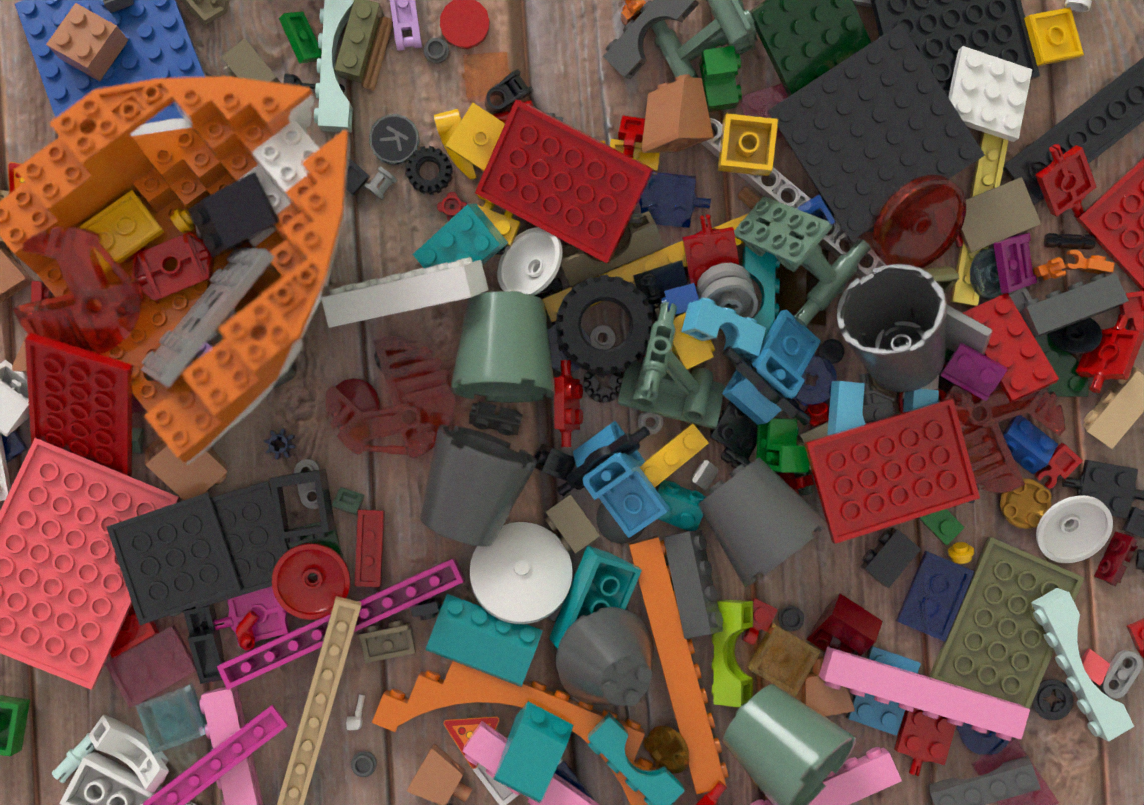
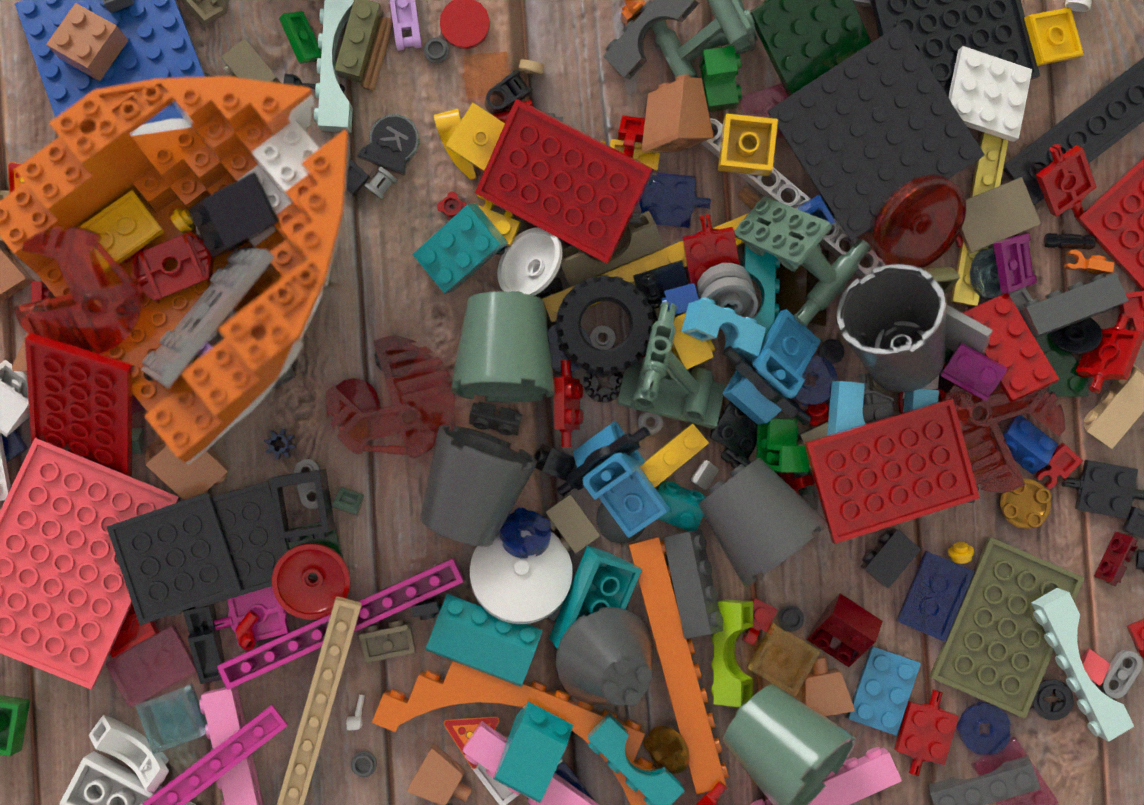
light aqua pin [52,733,95,783] -> none
white brick [321,257,488,328] -> none
red plate [354,509,385,587] -> none
black tyre [406,146,453,195] -> none
bright pink brick [819,646,1030,741] -> none
green plate [918,509,965,545] -> none
orange plate [1033,257,1066,281] -> none
white dish [1036,496,1113,563] -> none
none -> black tile [357,140,407,176]
none -> clear blue plate [500,508,551,558]
none -> tan tile [518,59,545,75]

